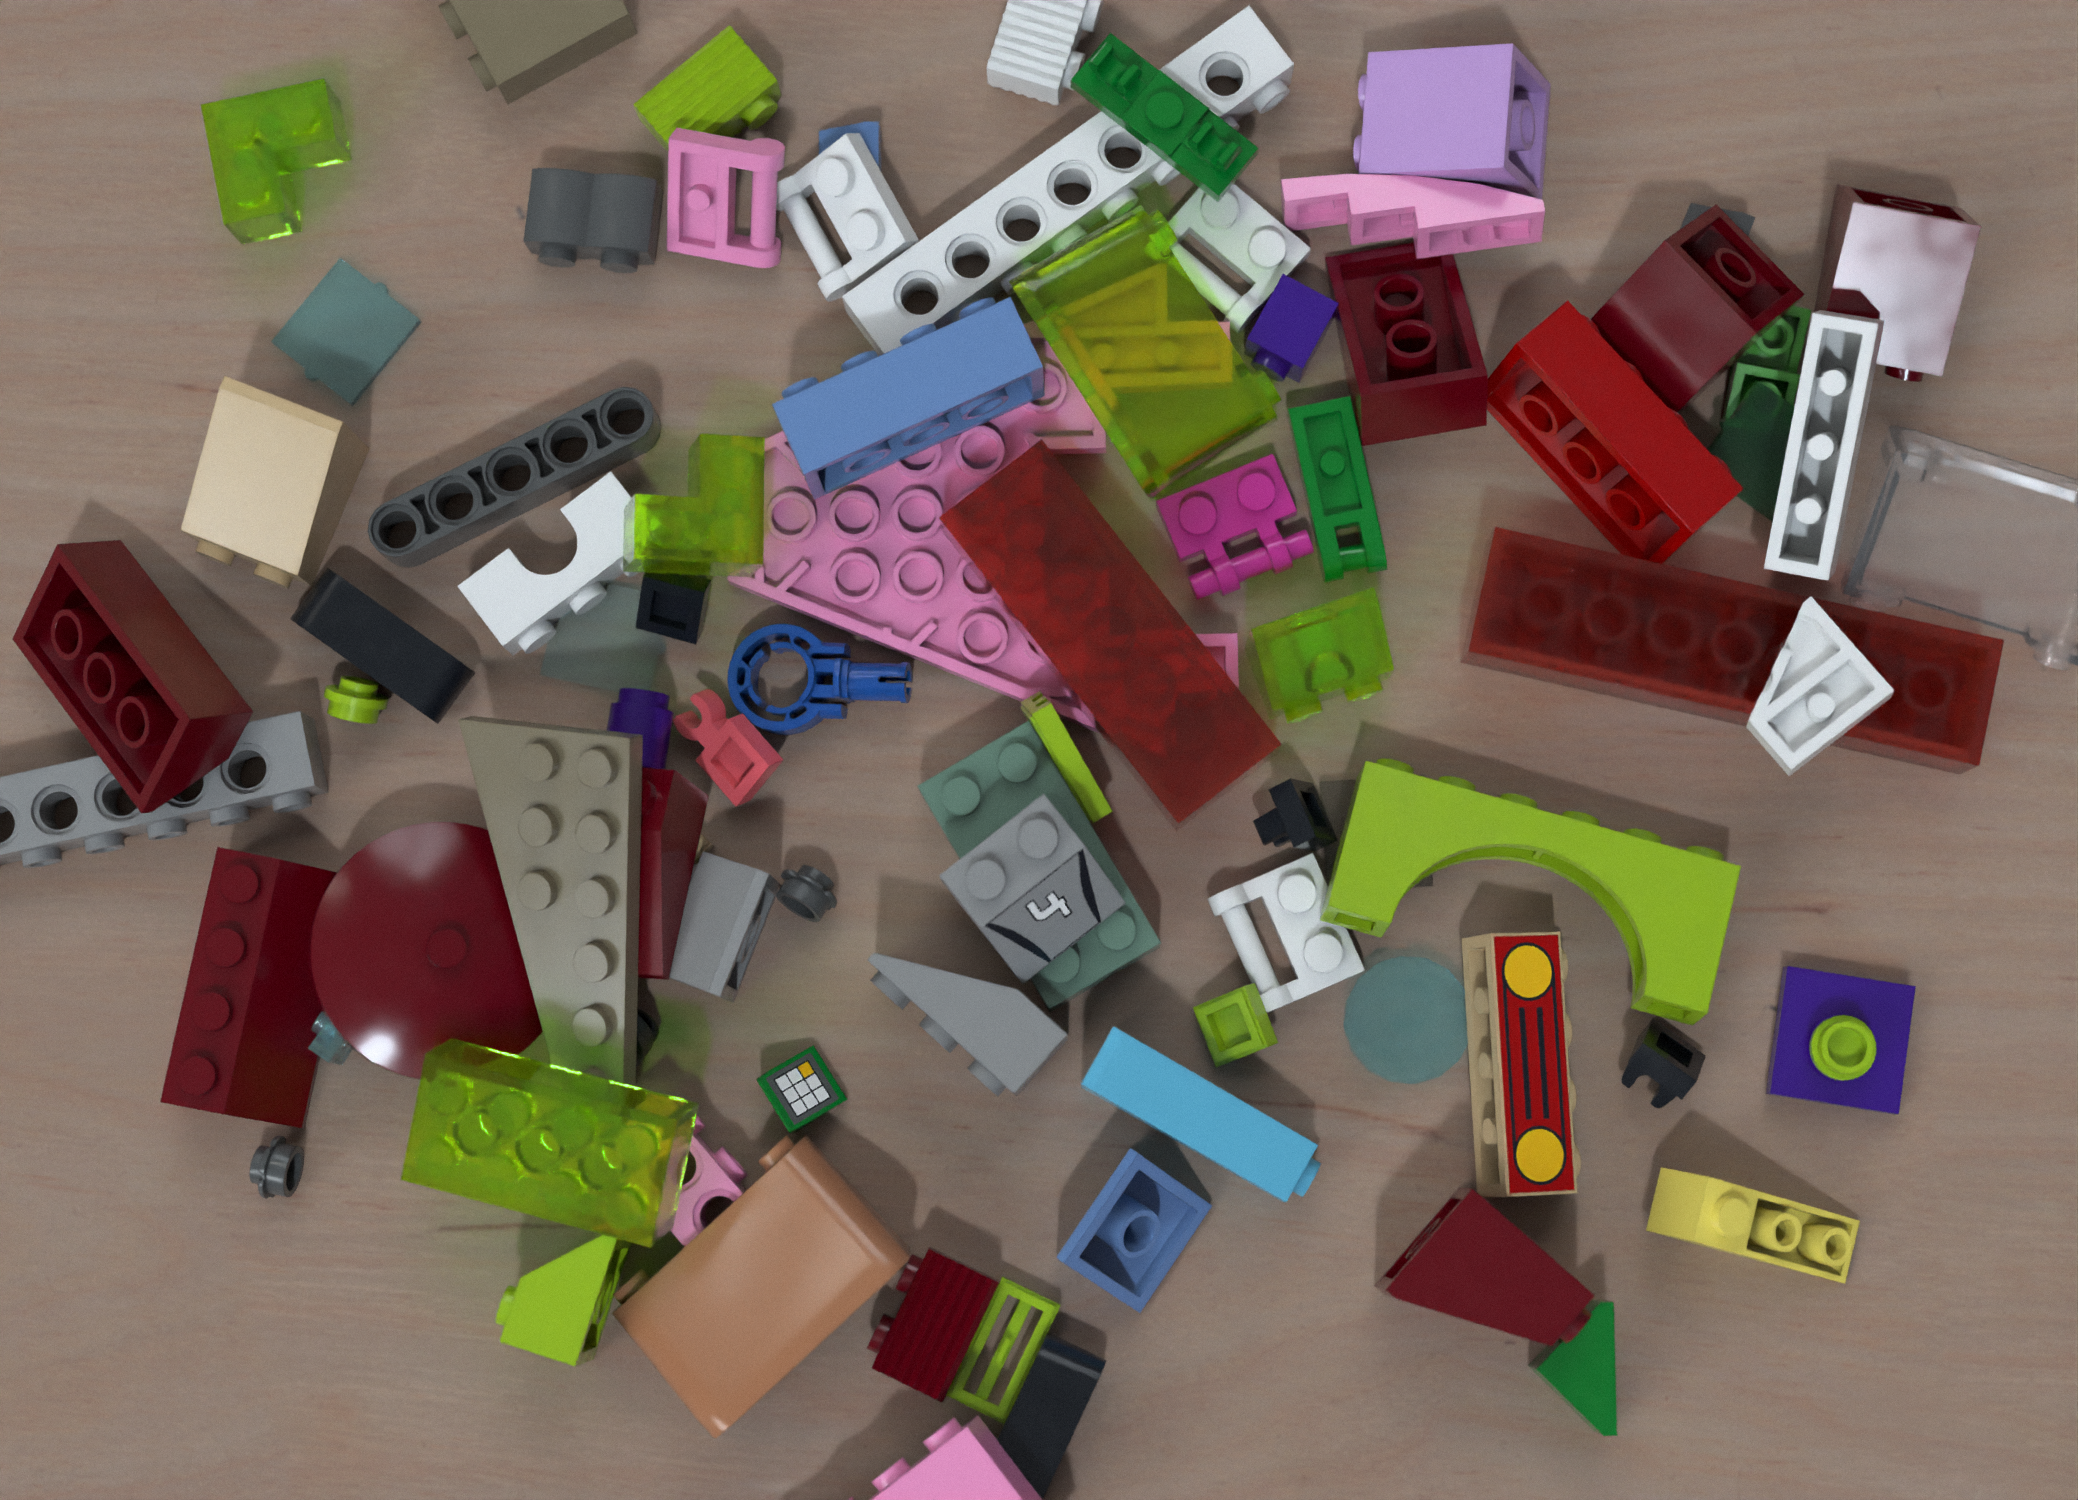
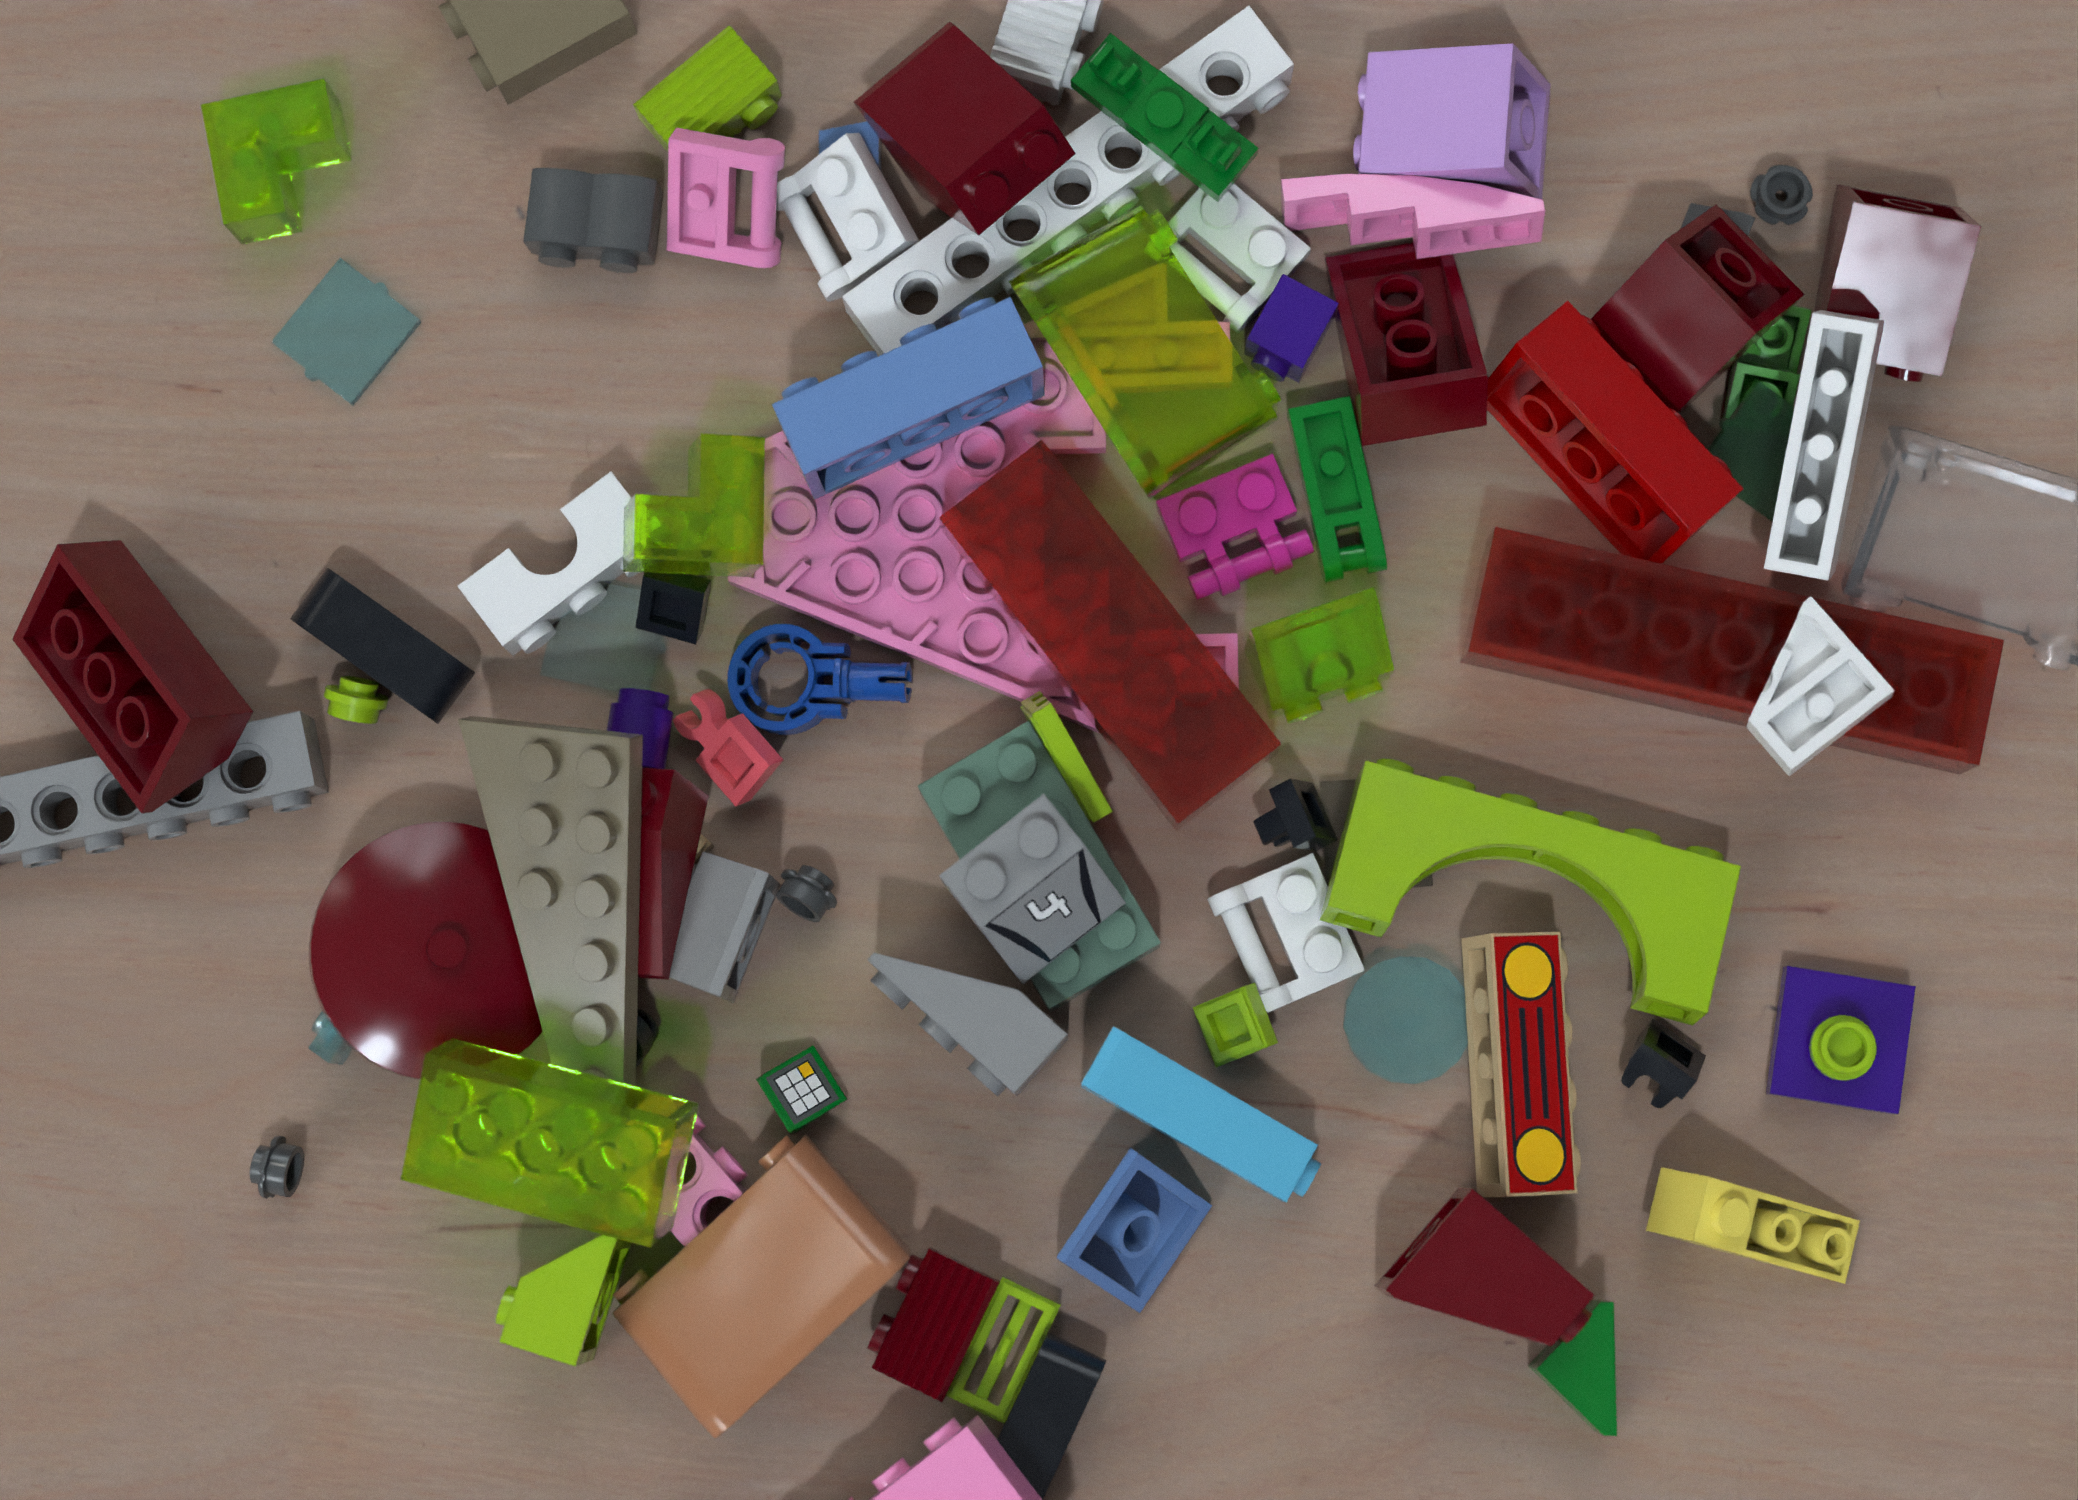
dark red slope [160,847,337,1128] -> none
tan slope [181,376,370,589] -> none
dark grey beam [368,387,661,568] -> none
none -> dark red slope [854,22,1076,235]
none -> dark grey plate [1750,165,1813,225]

